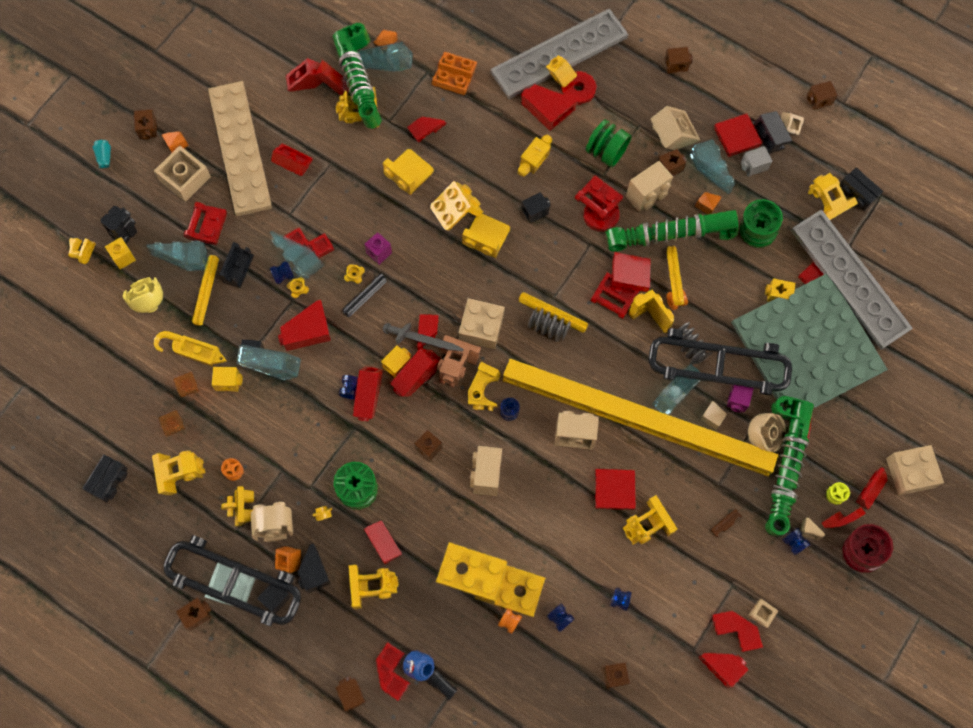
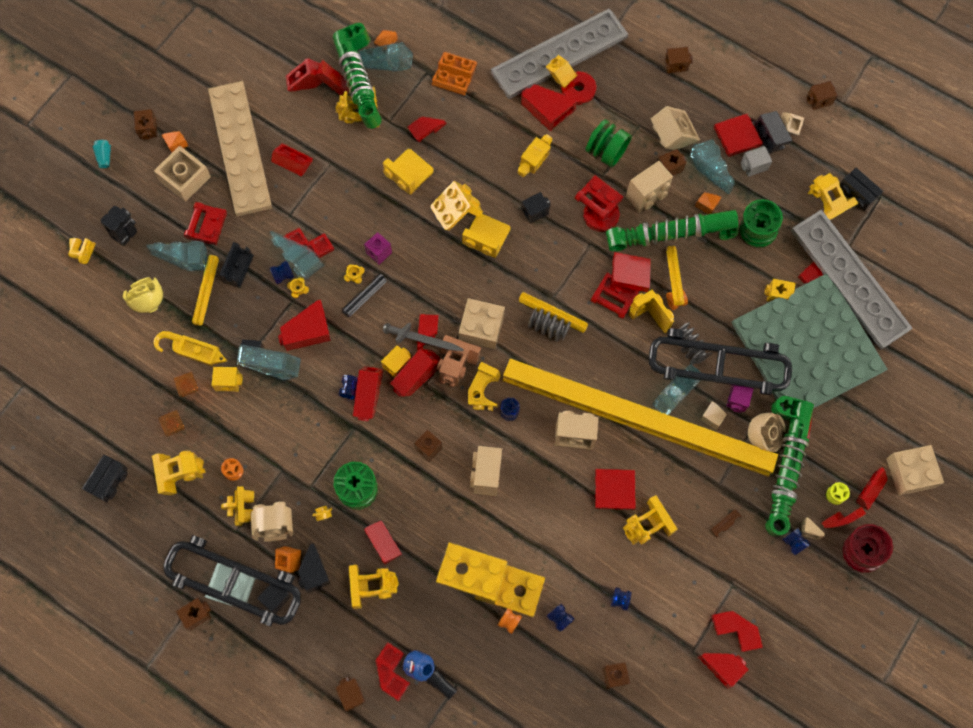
yellow brick [105,237,136,270] -> none
tan slope [748,599,778,628] -> none

